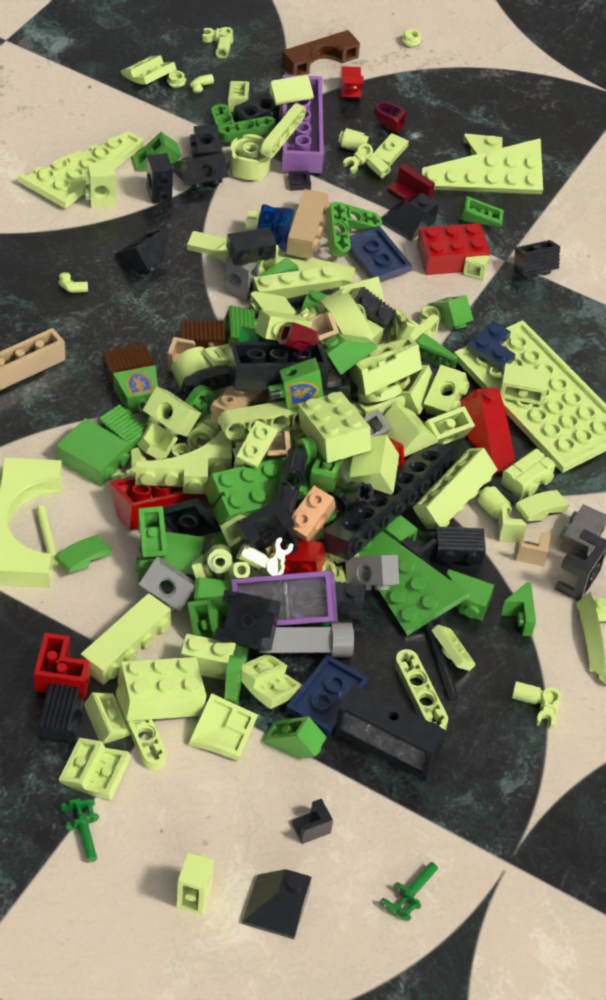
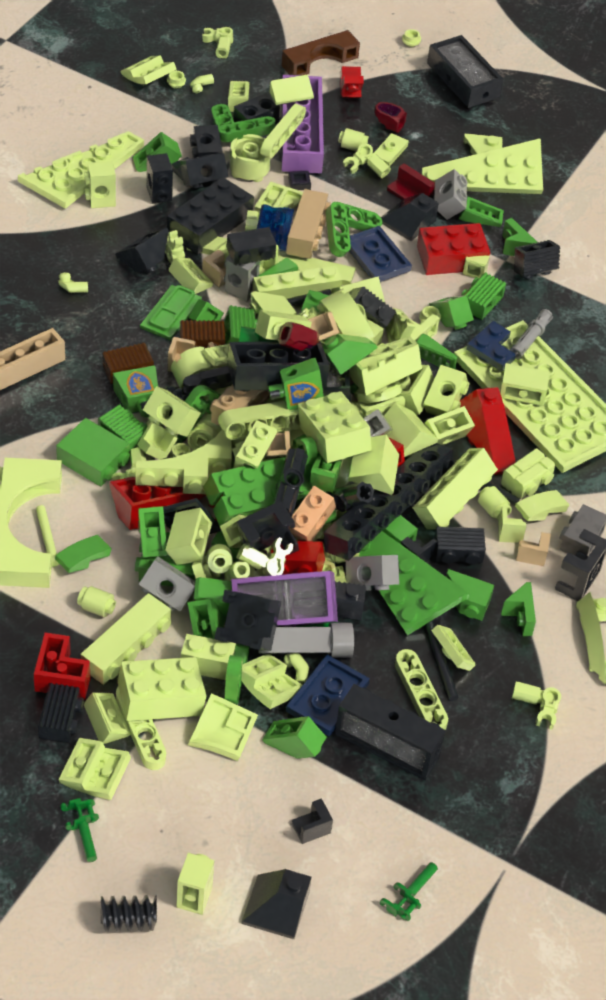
none -> yellowish green brick [77,586,116,617]
none -> black piece [101,895,157,932]
none -> bright green piece [140,285,202,341]
none -> yellowish green bar [165,230,185,264]
none -> yellowish green brick [165,508,212,565]
none -> black brick [167,177,254,255]
none -> yellowish green slope [169,257,213,294]
none -> bright green panel [188,299,224,321]
none -> tan panel [202,249,226,288]
none -> yellowish green wing [254,182,303,214]
none -> yellowish green arm [284,653,309,685]
none -> black brick [427,35,504,108]
none -> light grey brick [434,169,468,220]
none -> bright green brick [461,272,506,320]
none -> bright green slope [502,218,537,256]
none -> light grey pin [510,309,553,359]

